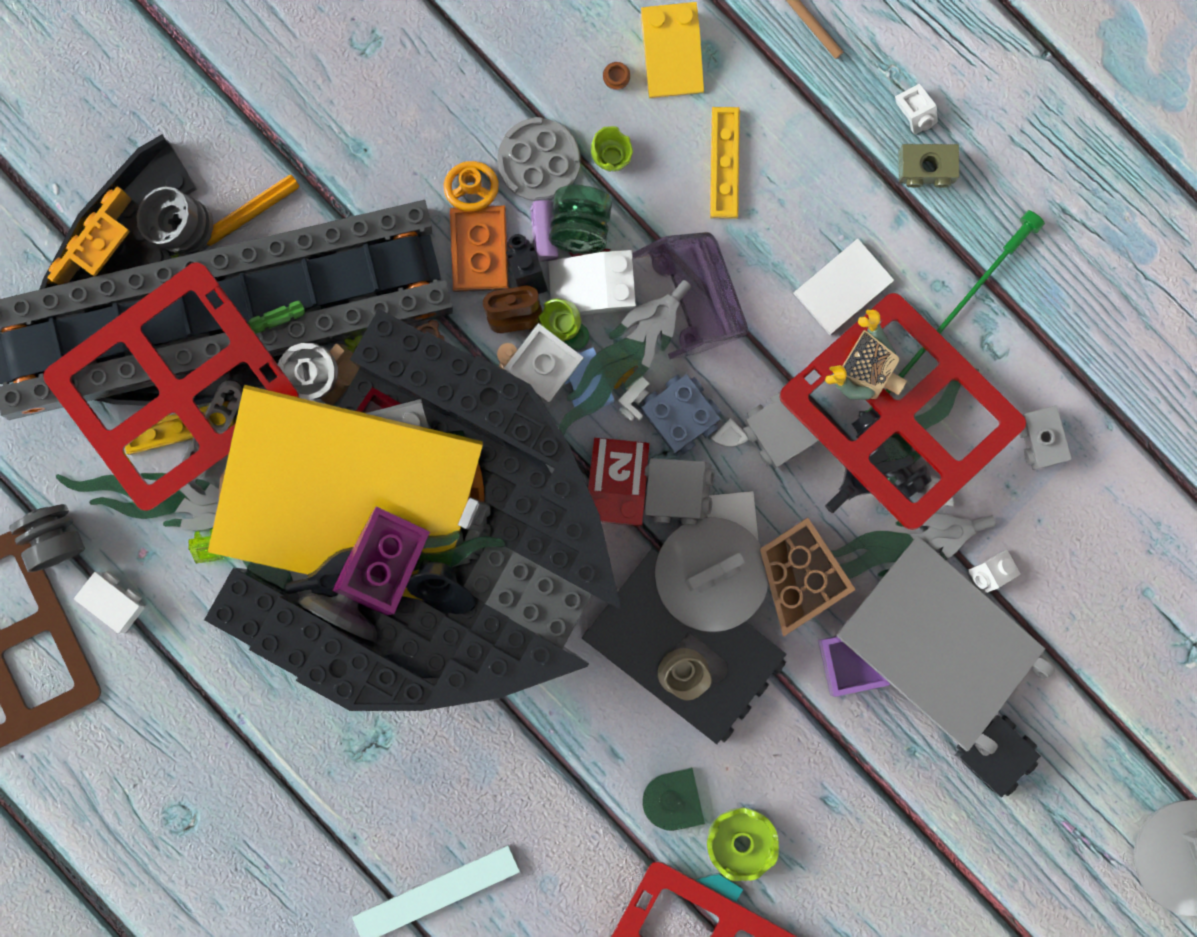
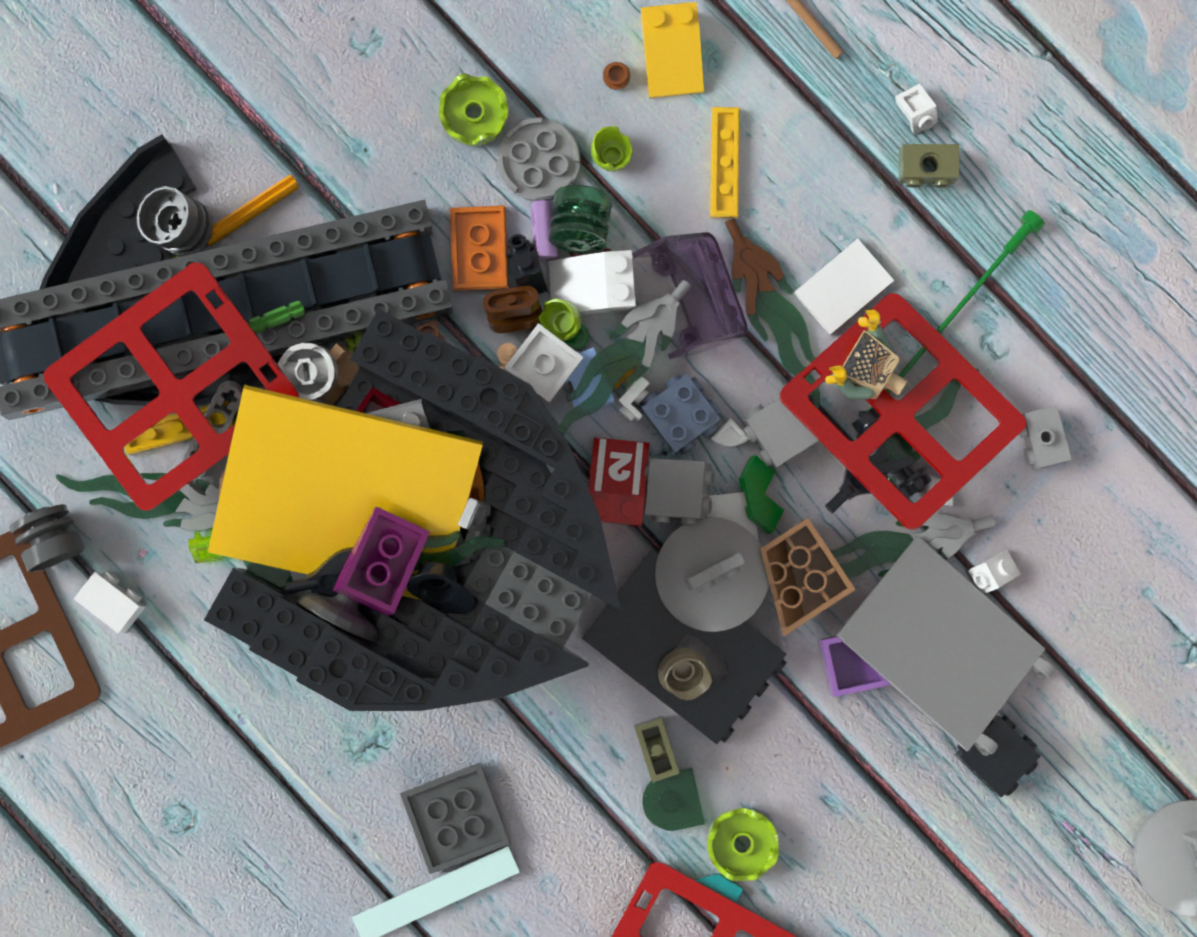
light orange bracket [48,186,132,285] -> none
light orange piece [443,161,499,212] -> none
none -> dark grey plate [400,762,511,874]
none -> lime plate [438,73,509,146]
none -> olive brick [634,716,680,782]
none -> piece [725,218,820,409]
none -> green tile [739,455,784,534]

